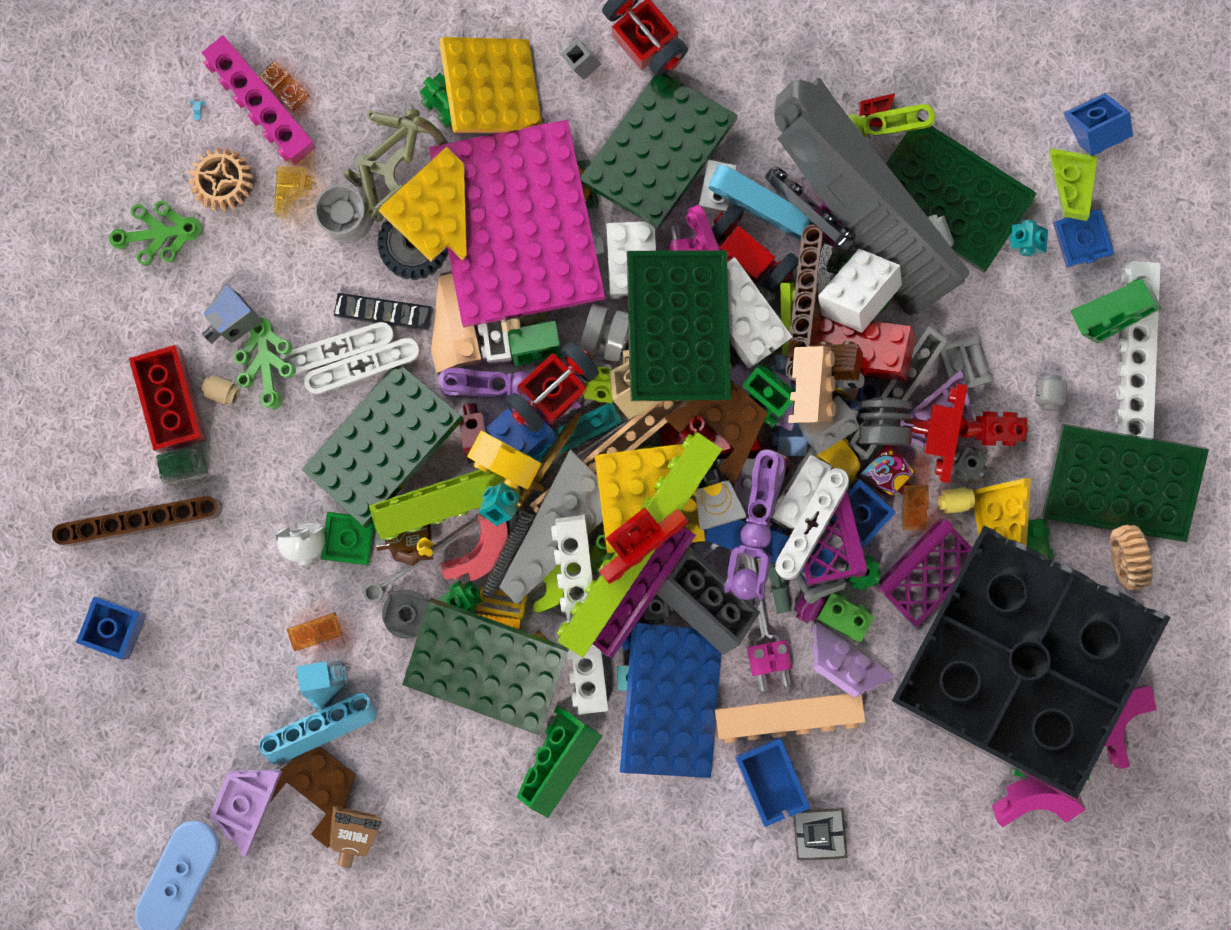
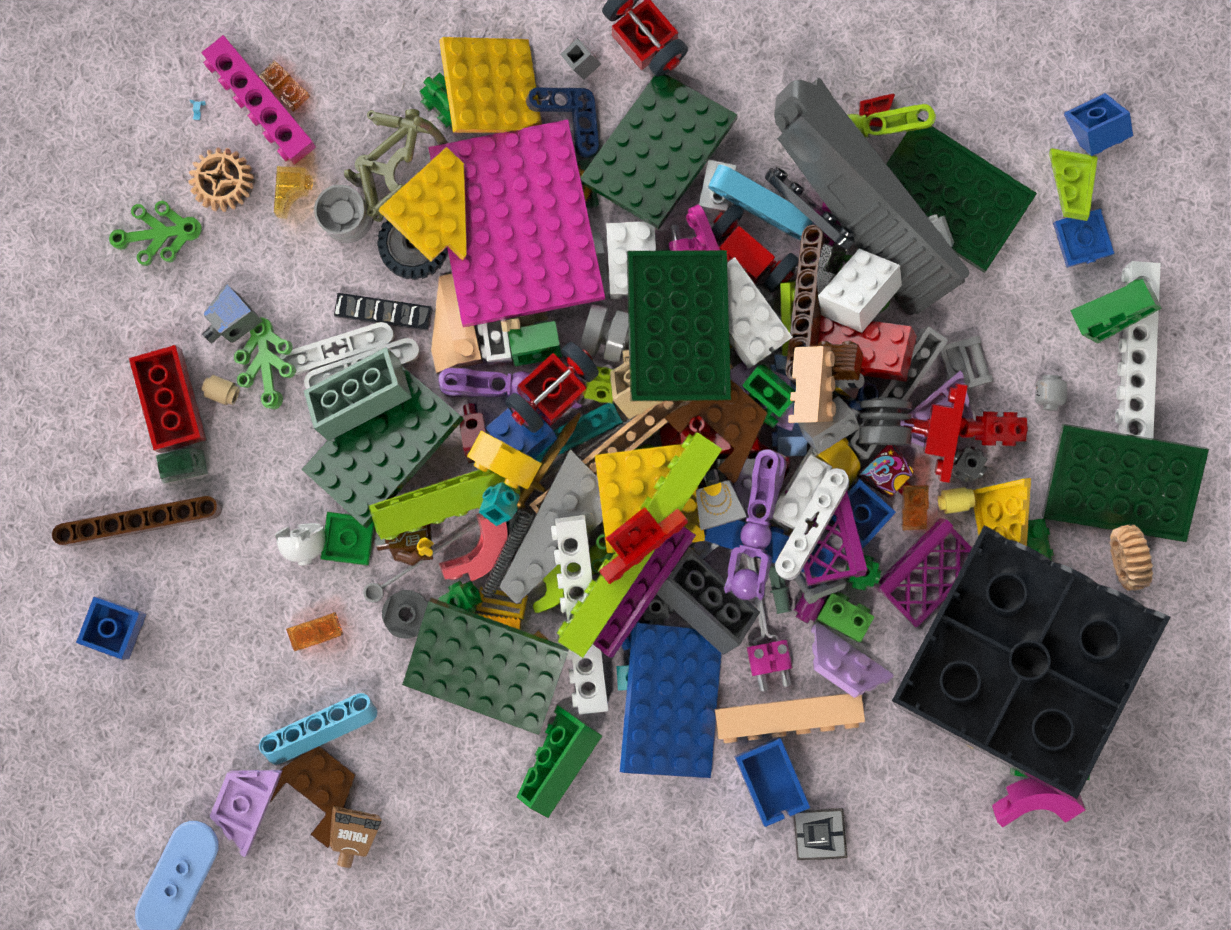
medium azure wedge [296,661,348,711] -> none
teal brick [1010,220,1048,256] -> none
dark pink arch [1105,686,1157,769] -> none
none -> sand green brick [304,347,412,441]
none -> dark blue beam [526,87,599,158]

